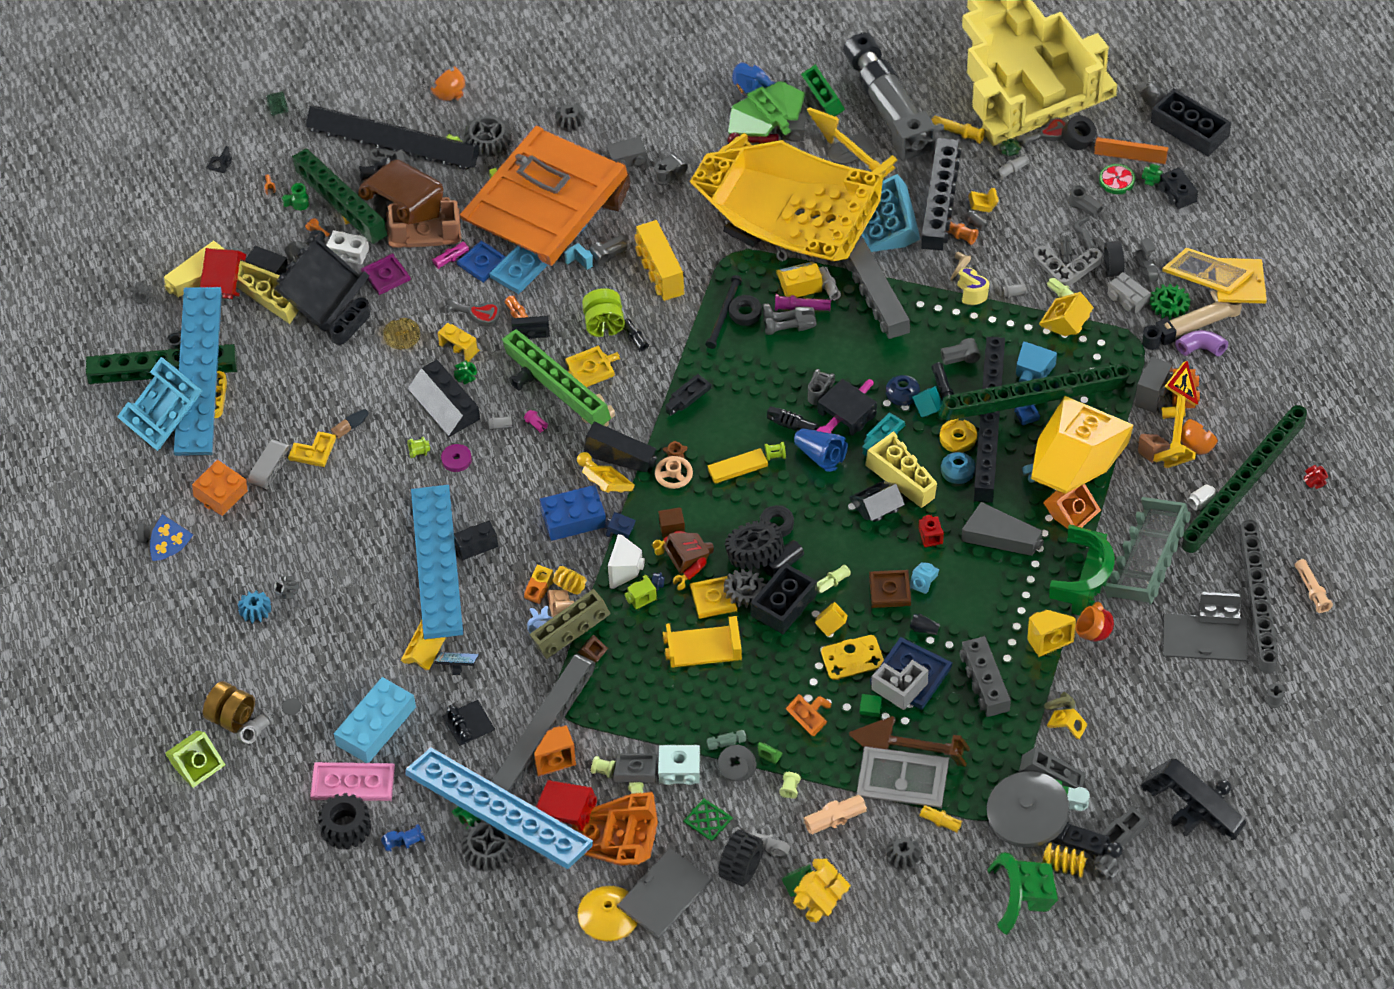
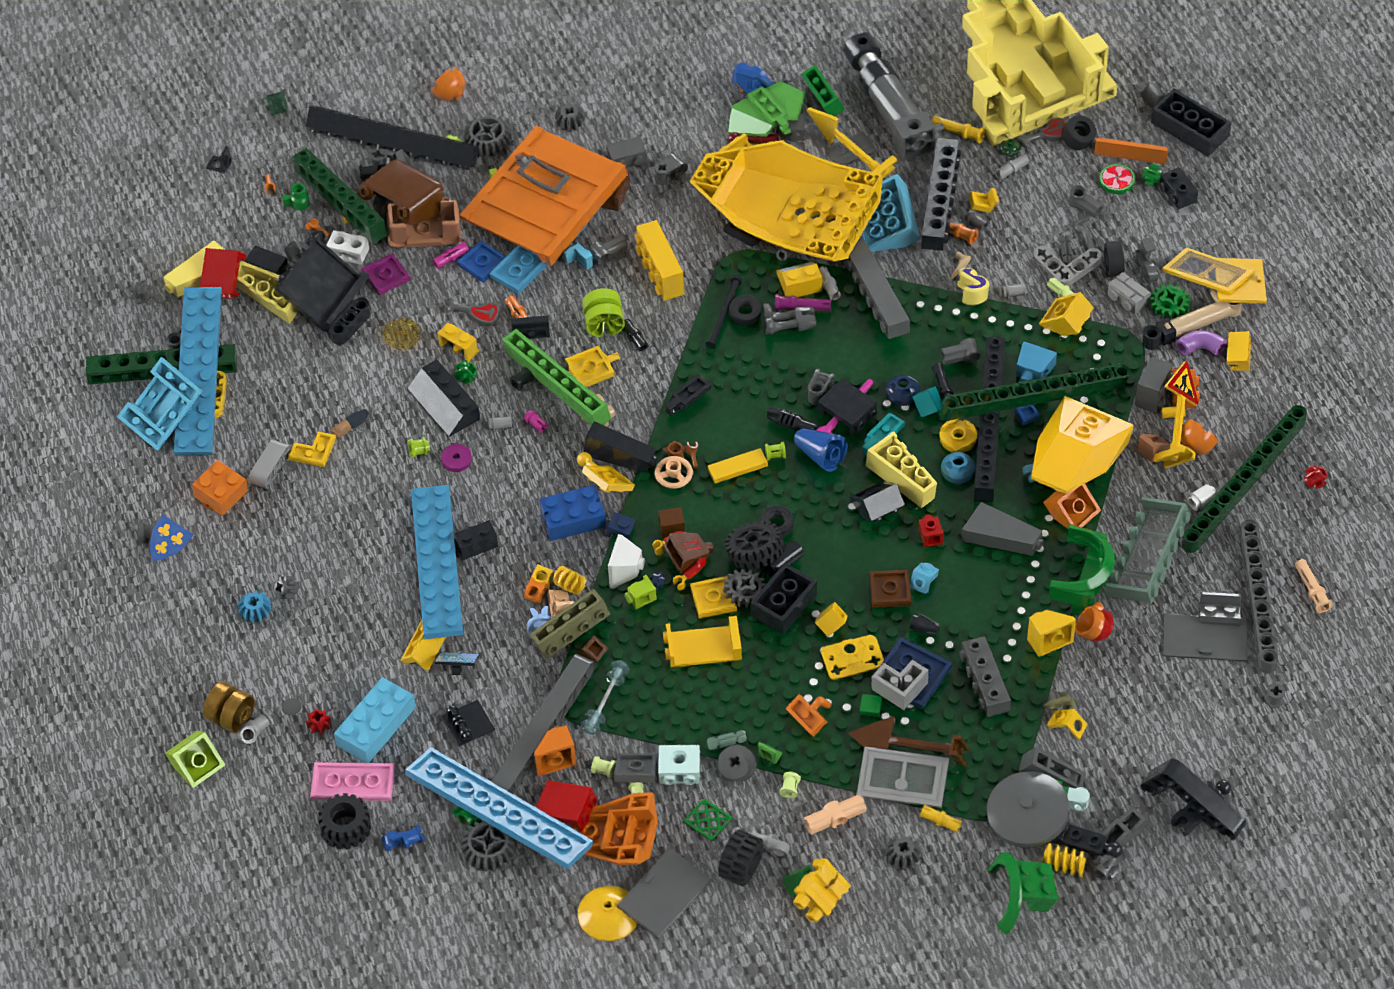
yellowish green axle [817,565,851,593] -> none
none -> red gear [306,709,331,734]
none -> clear light blue axle [581,660,630,735]
none -> dark orange hand [685,441,698,468]
none -> yellow hinge [1227,331,1251,372]

